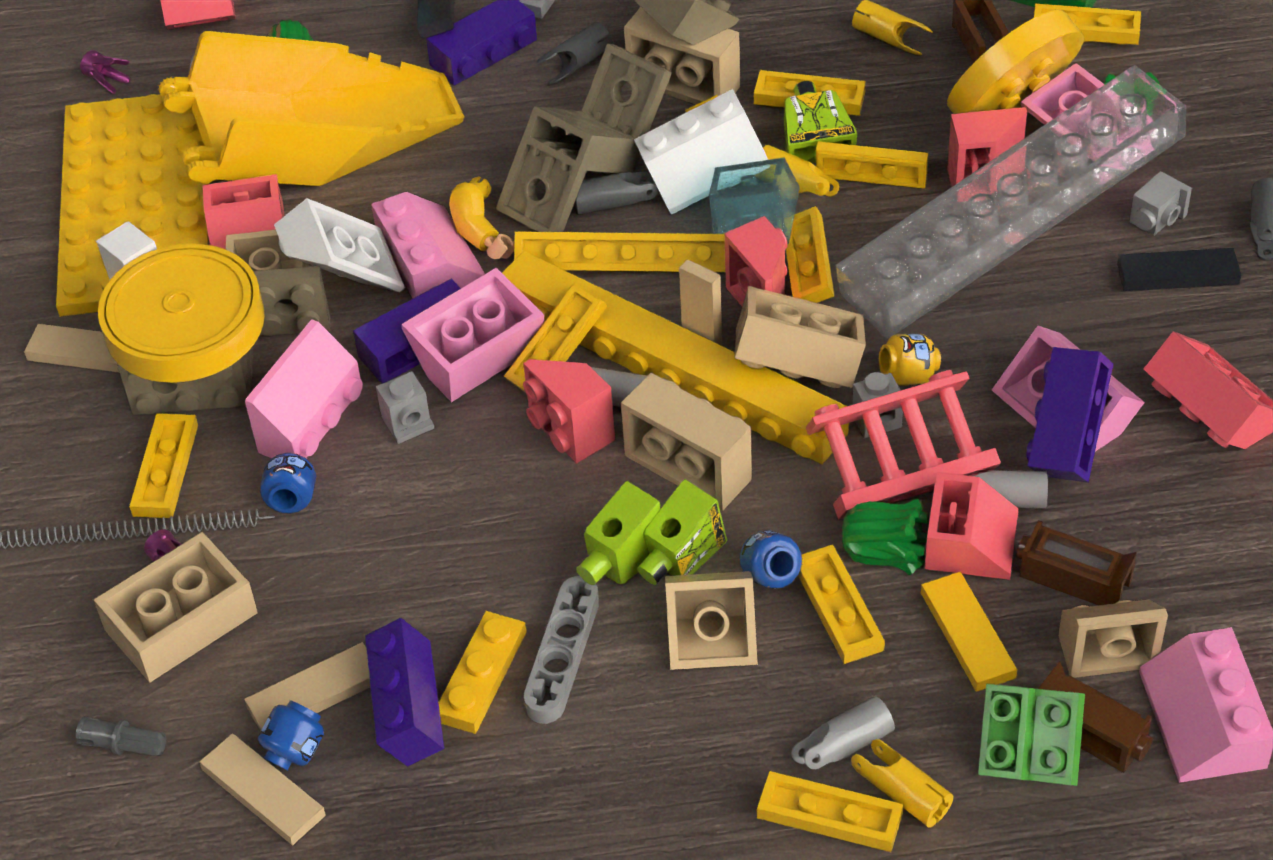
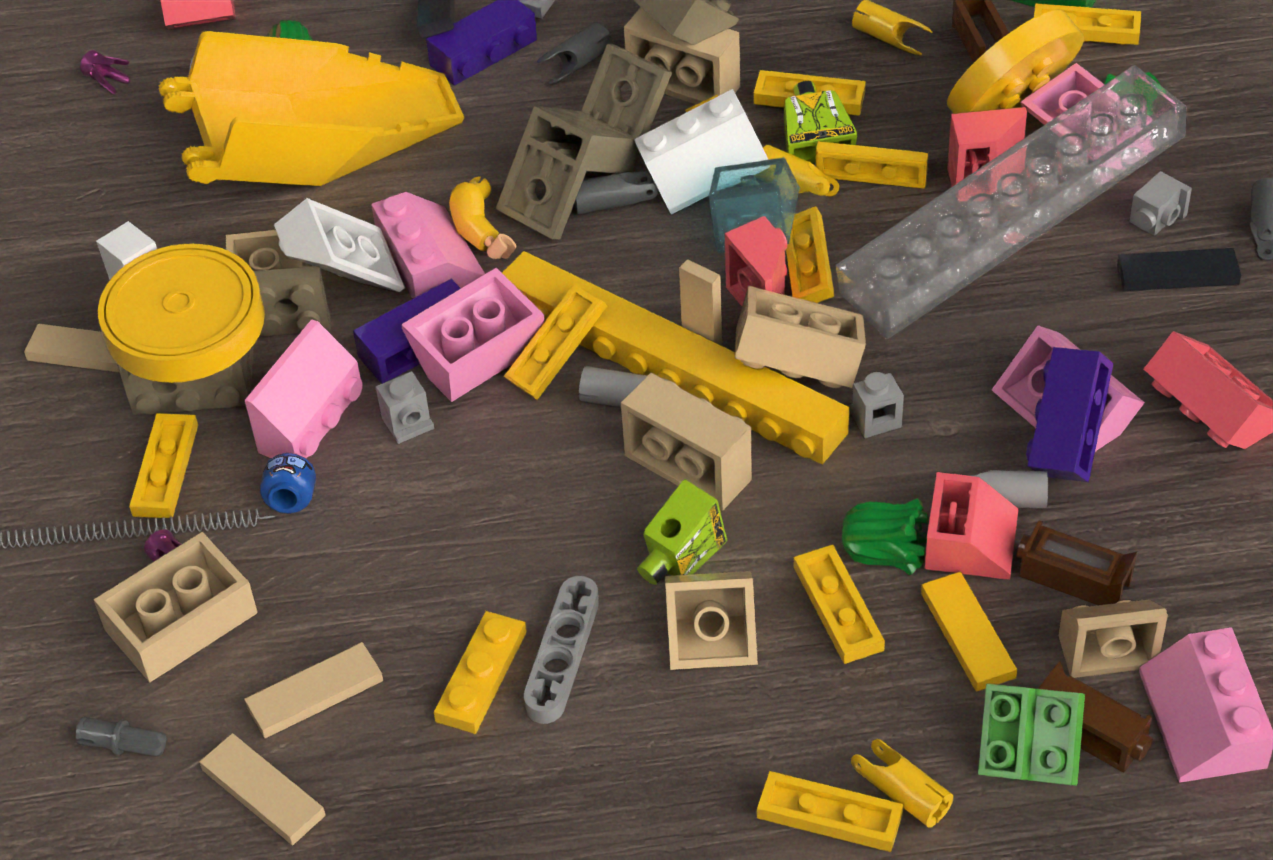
yellow plate [56,94,210,317] -> none
coral slope [202,174,285,250] -> none
blue head [258,700,324,771] -> none
dark purple brick [365,618,445,767] -> none
yellow plate [514,232,725,272] -> none
coral slope [523,359,615,464] -> none
lime torso [576,481,660,585] -> none
blue head [740,530,802,589] -> none
light grey piece [791,696,895,770] -> none
coral fence [806,370,1001,520] -> none
yellow head [879,334,941,386] -> none

